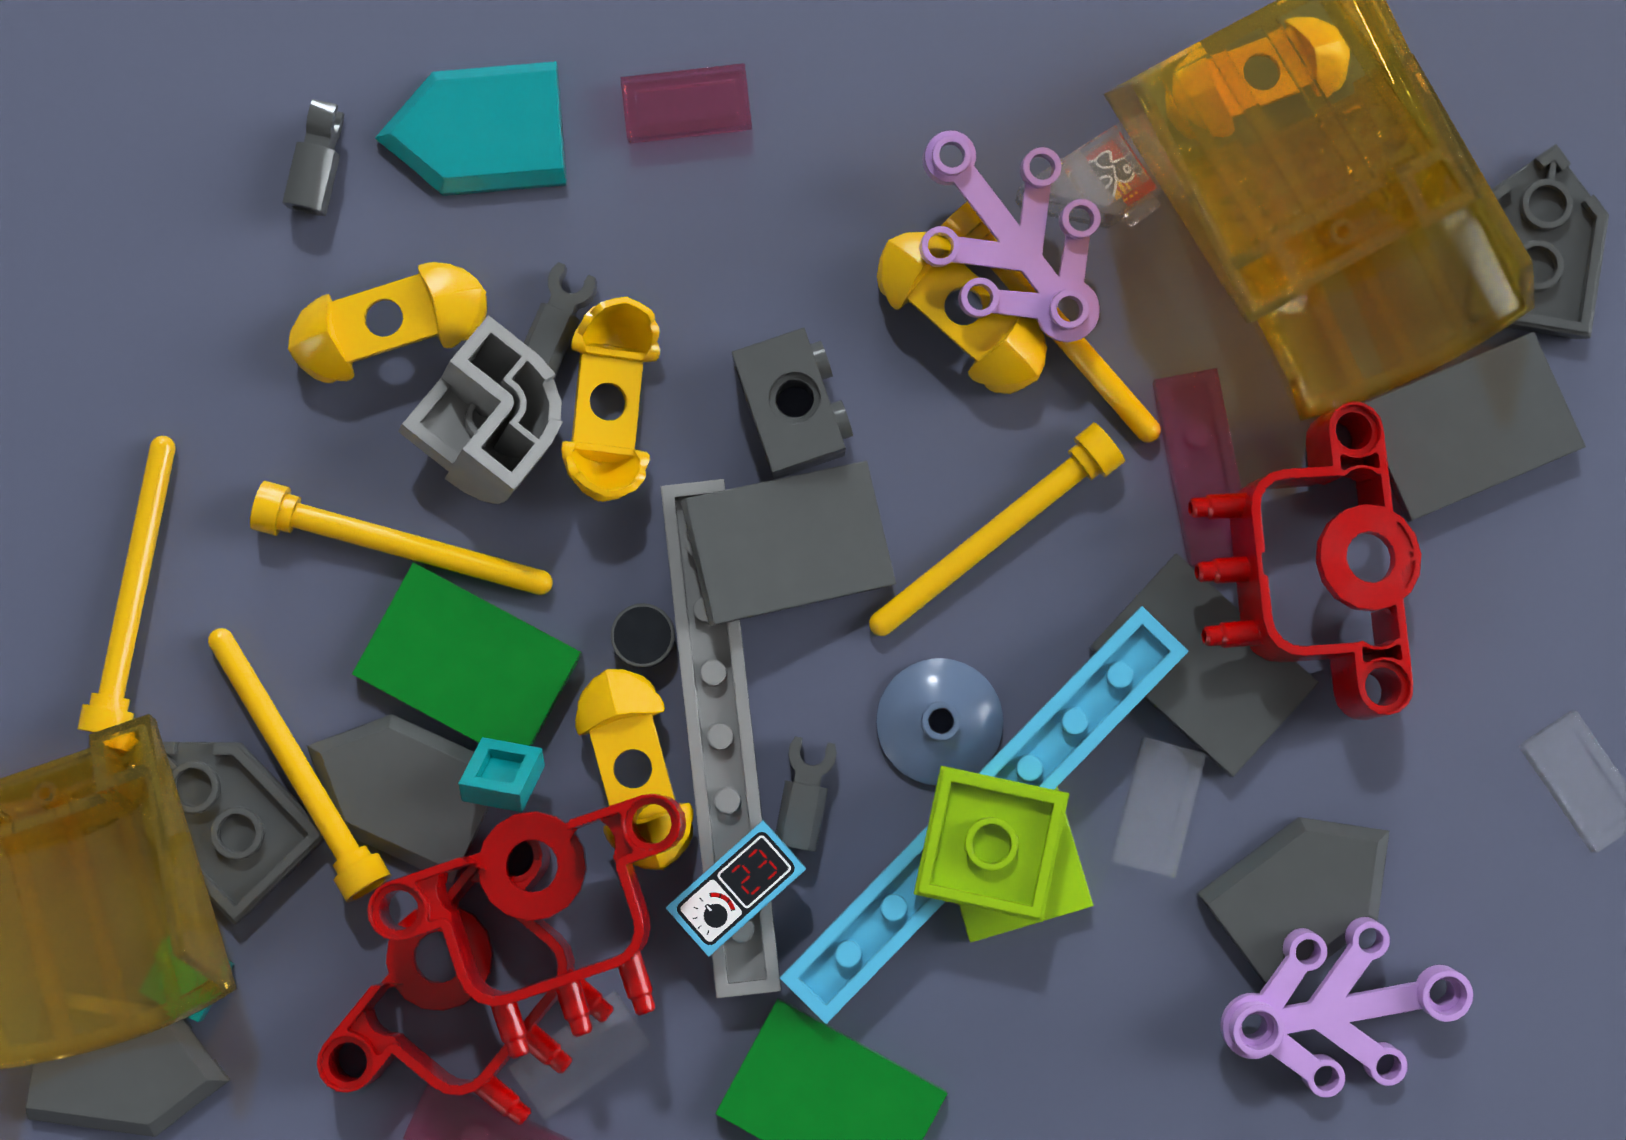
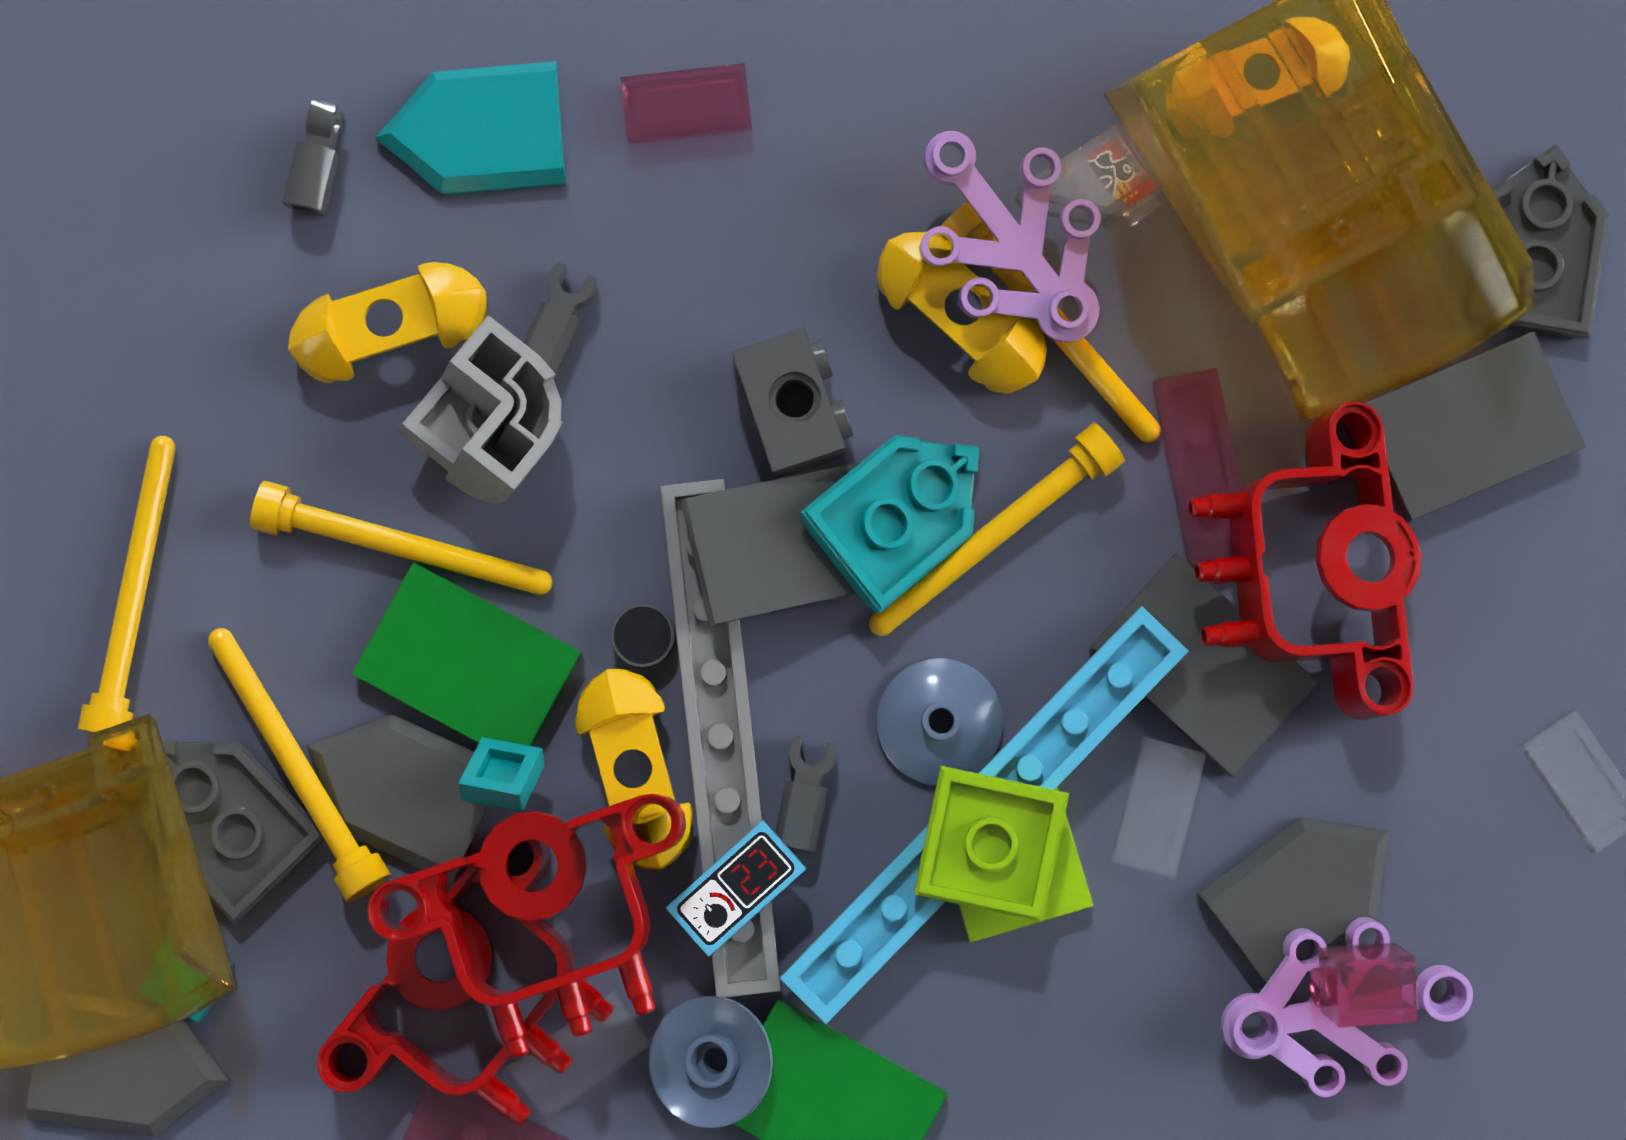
yellow piece [561,297,660,502] -> none
none -> sand blue dish [649,996,773,1128]
none -> teal tile [799,435,979,614]
none -> clear pink brick [1310,943,1417,1027]

